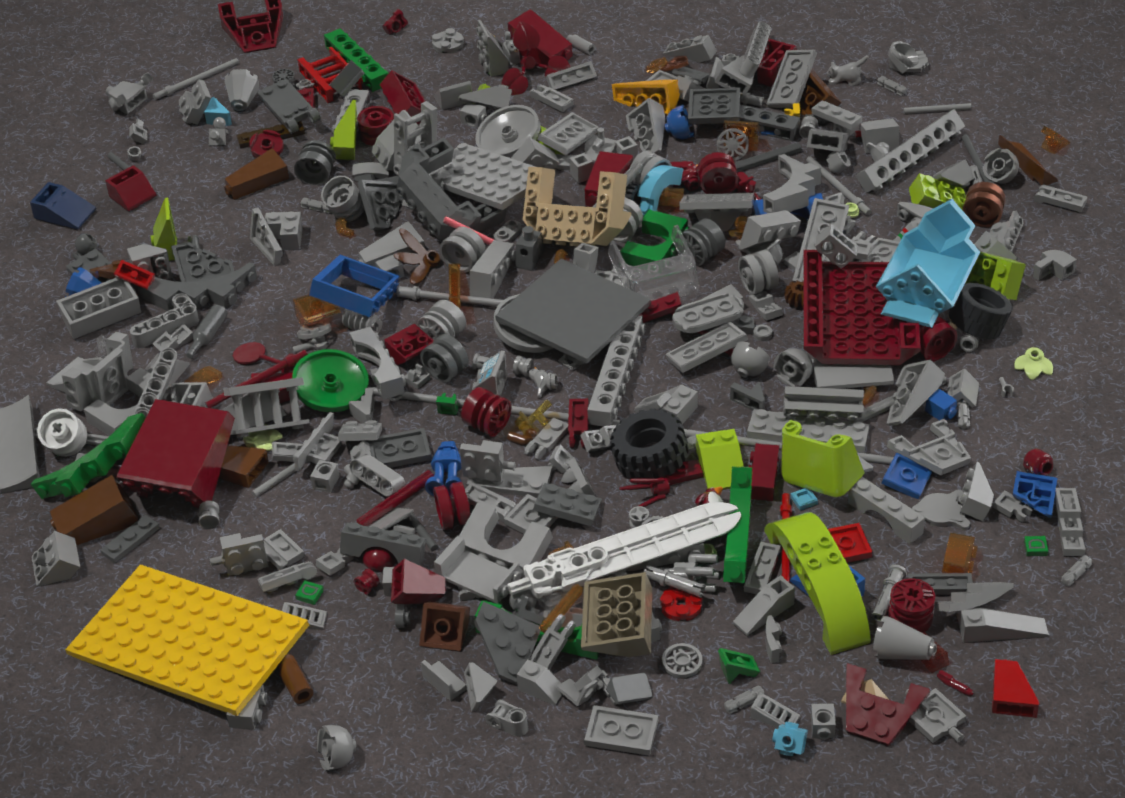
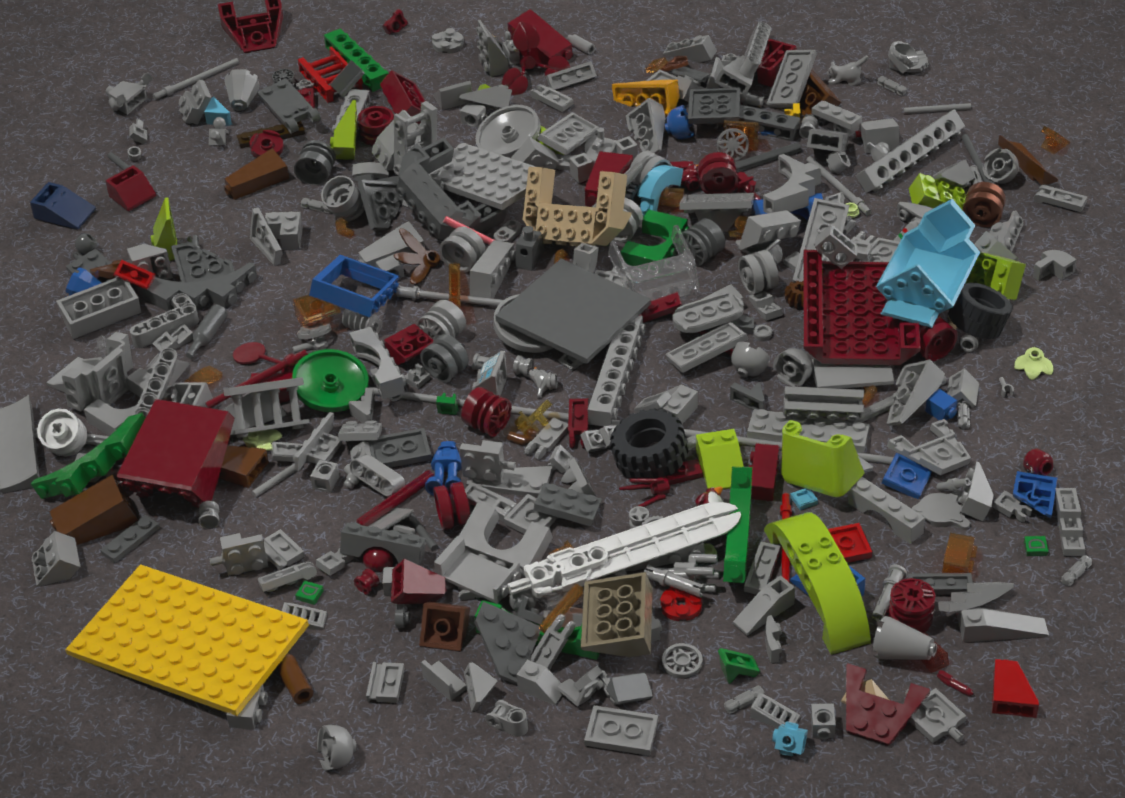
none -> light grey plate [366,662,405,703]
none -> light grey bar [937,478,971,491]

